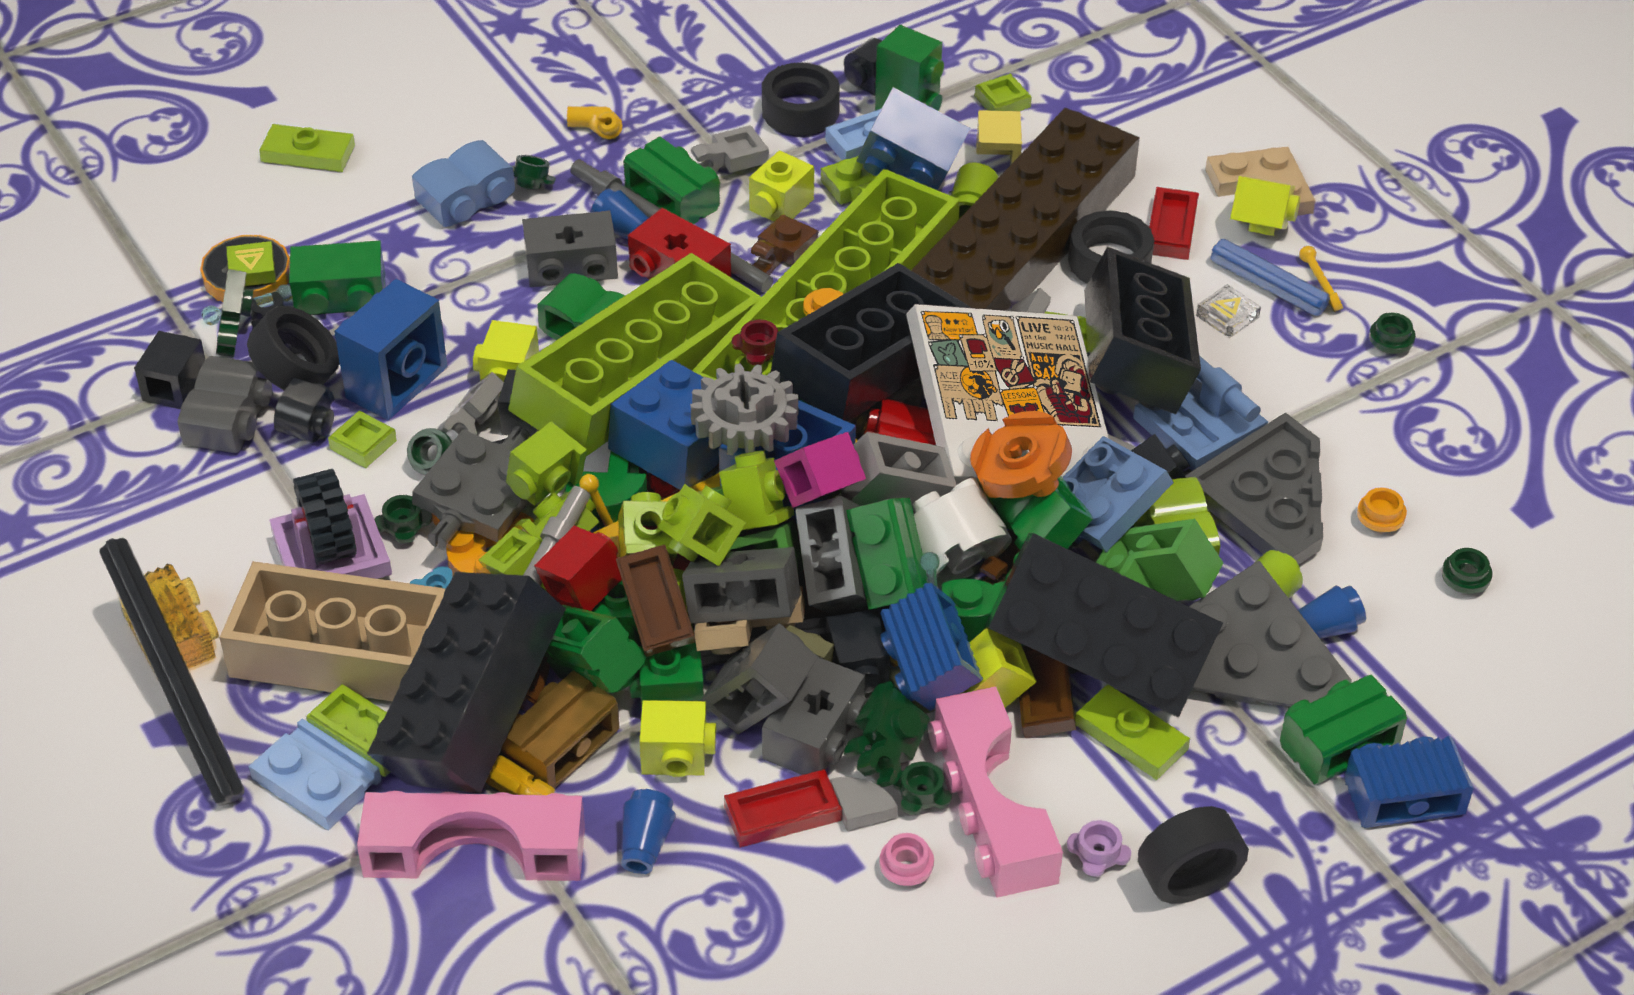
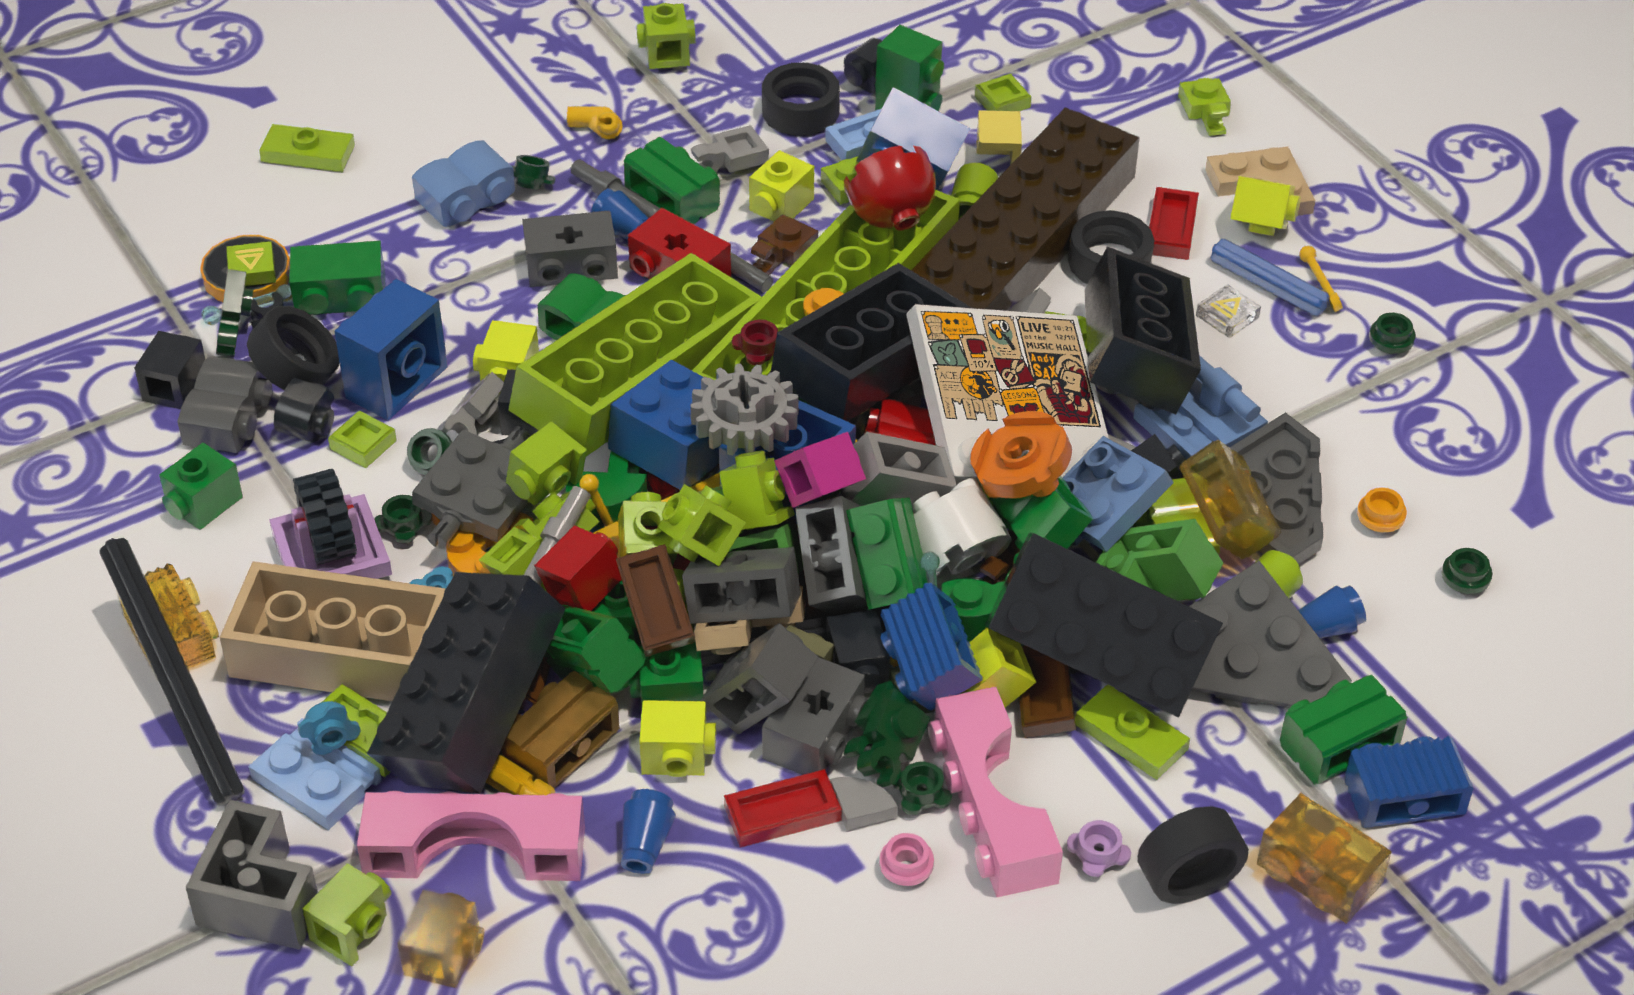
none -> green brick [159,442,243,530]
none -> dark grey brick [185,800,318,950]
none -> dark azure plate [298,701,361,755]
none -> lime brick [302,863,391,967]
none -> clear yellow brick [398,889,485,988]
none -> lime brick [636,3,696,69]
none -> red cylinder [844,145,936,231]
none -> lime plate [1178,78,1231,136]
none -> clear yellow brick [1180,440,1282,559]
none -> clear yellow brick [1256,793,1392,924]

